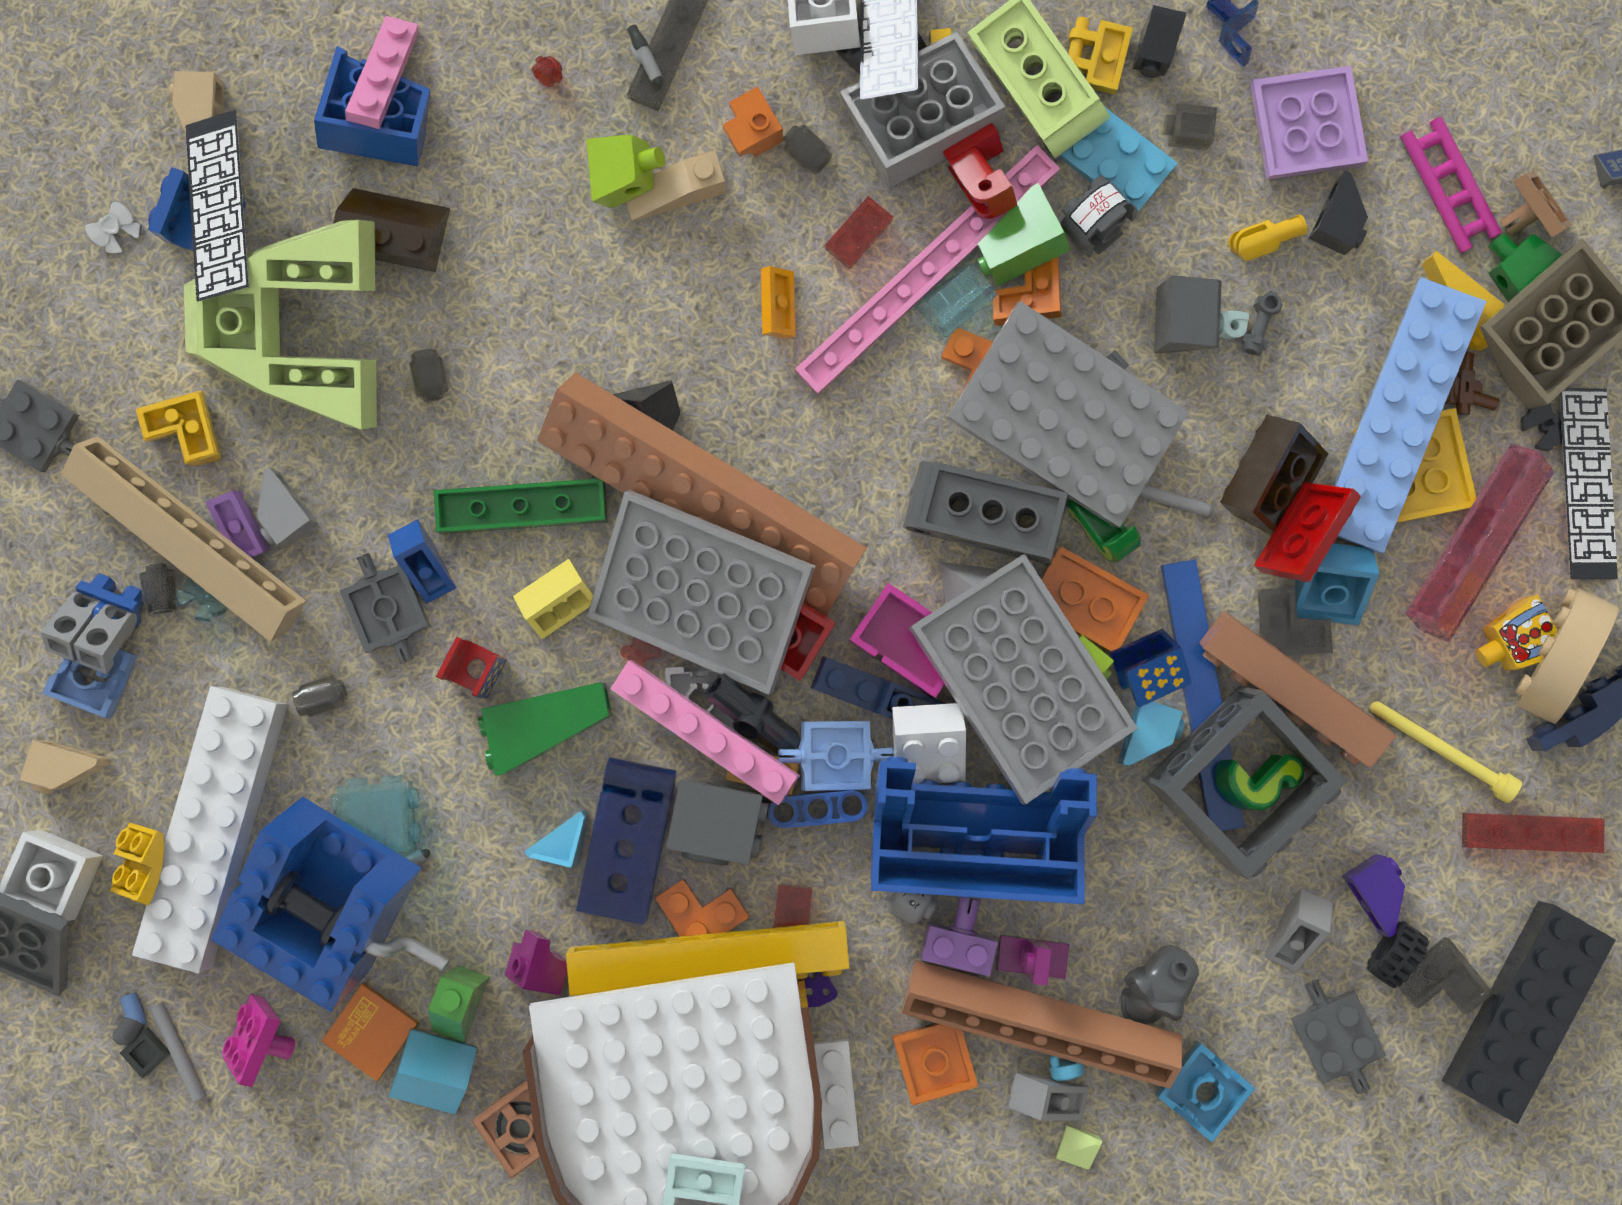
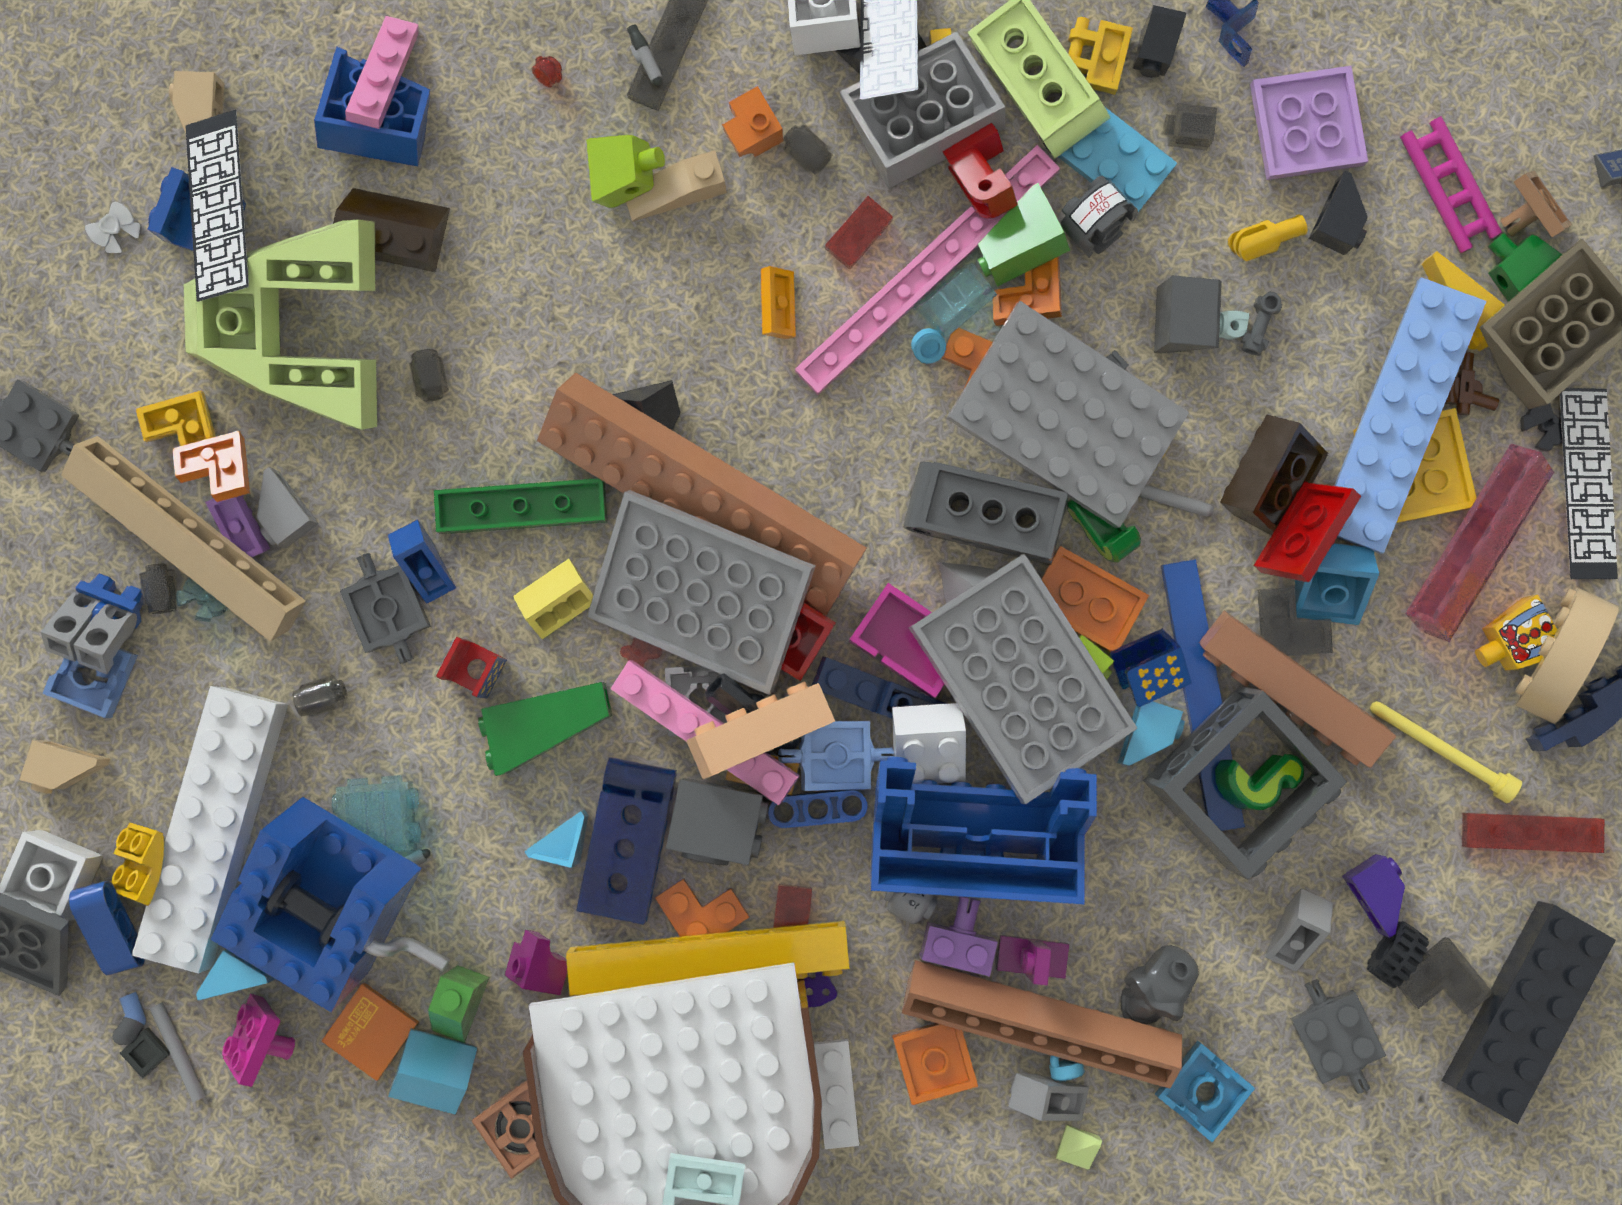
none -> blue beam [69,881,145,976]
none -> plate [173,431,250,502]
none -> medium azure slope [196,949,275,1000]
none -> light nougat brick [686,681,835,779]
none -> medium azure tile [911,328,946,364]

